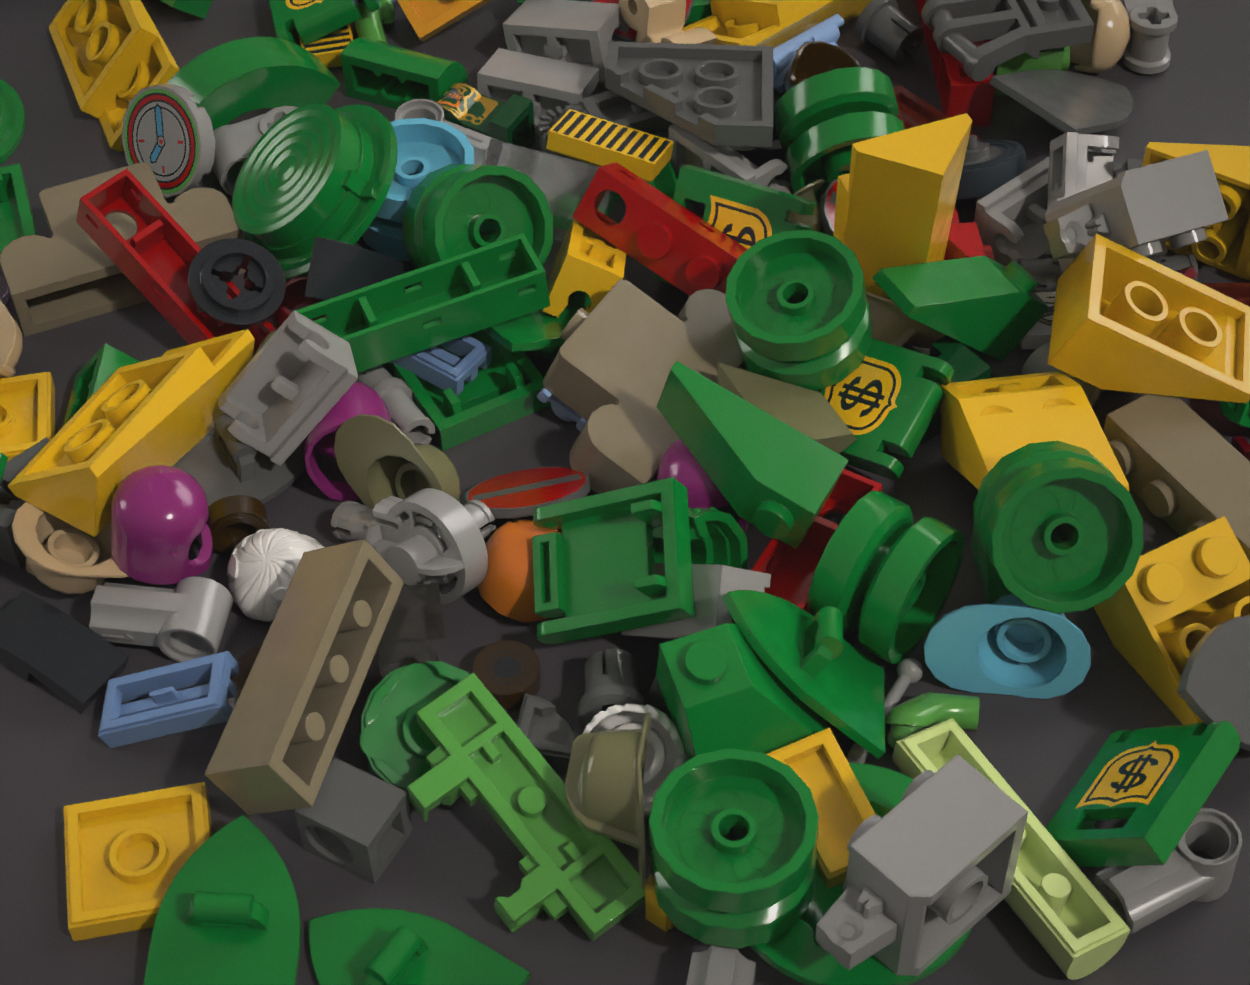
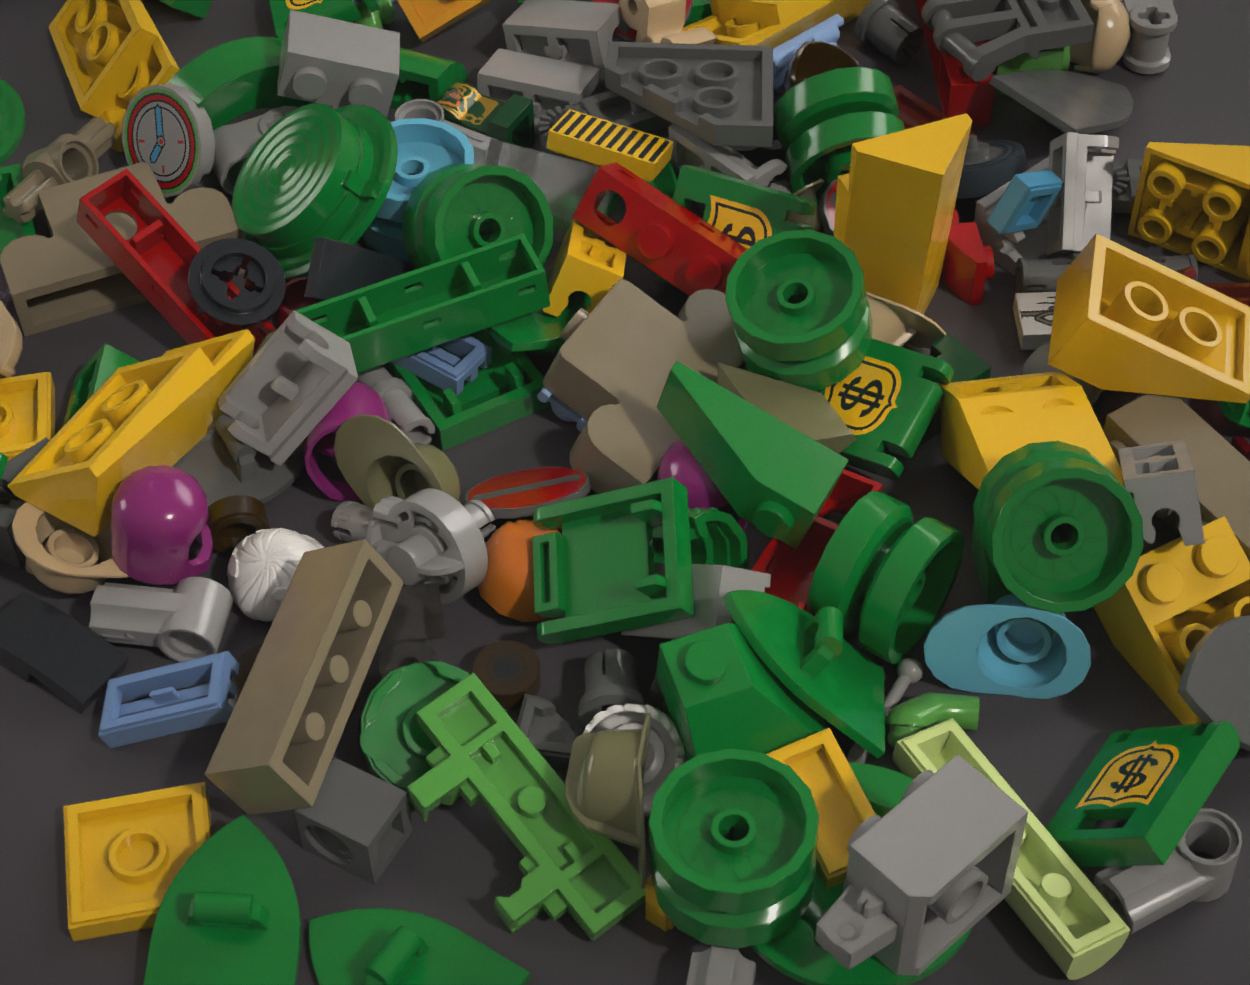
green slope [872,255,1050,362] -> none
light grey hinge [1043,150,1229,272] -> none
none -> dark tan axle [2,117,116,224]
none -> light grey brick [277,10,400,118]
none -> dark azure tile [987,169,1063,234]
none -> light grey hinge [1118,439,1205,546]

